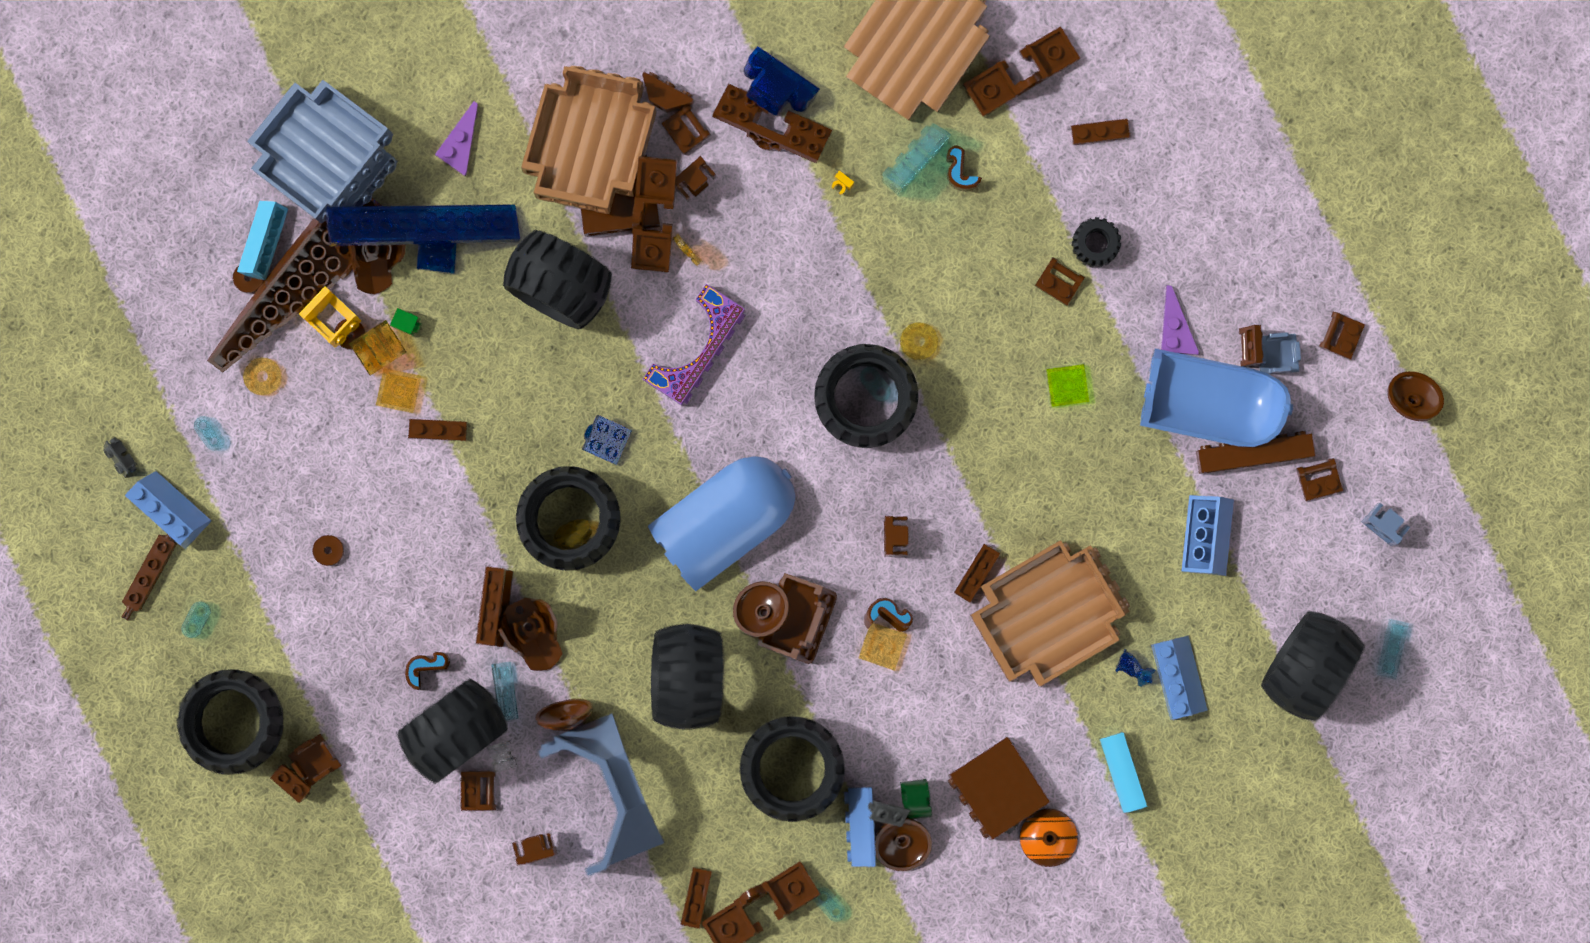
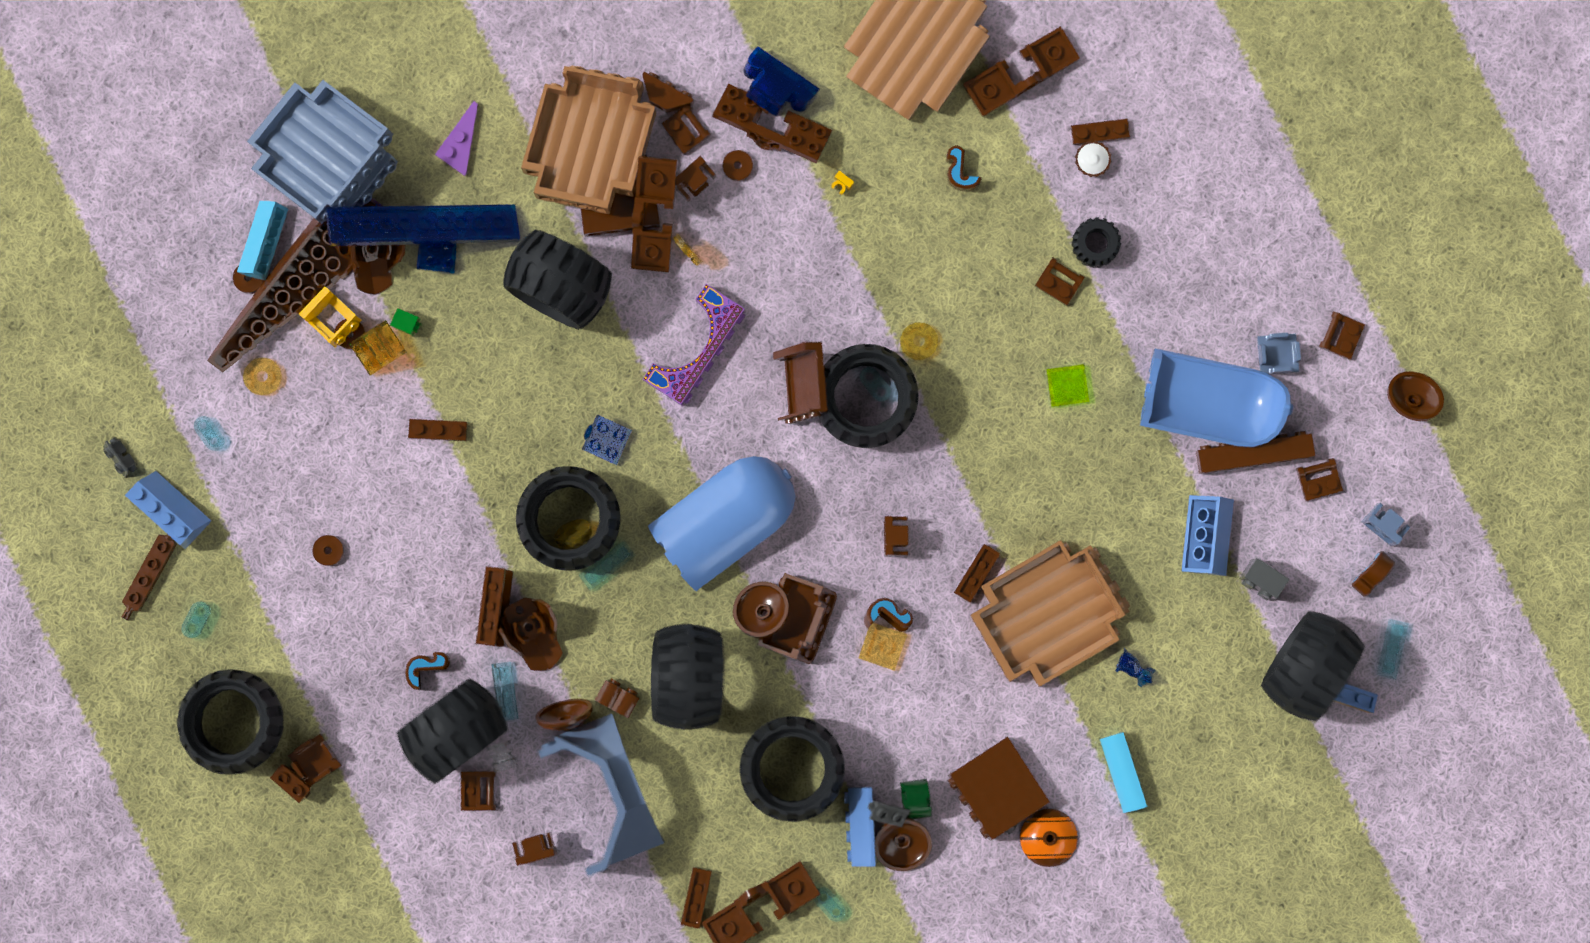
clear yellow tile [376,368,422,414] -> none
clear light blue slope [882,123,951,197] -> none
medium blue slope [1151,636,1208,720] -> none
medium lavender wing [1161,285,1199,355] -> none
reddish brown plate [1239,325,1264,367] -> none
none -> clear light blue plate [579,540,636,591]
none -> reddish brown brick [595,678,640,719]
none -> reddish brown piece [722,150,753,181]
none -> reddish brown panel [773,342,827,424]
none -> white piece [1075,141,1112,177]
none -> dark grey brick [1239,558,1290,600]
none -> medium blue plate [1334,684,1378,713]
none -> reddish brown animal [1352,551,1395,597]

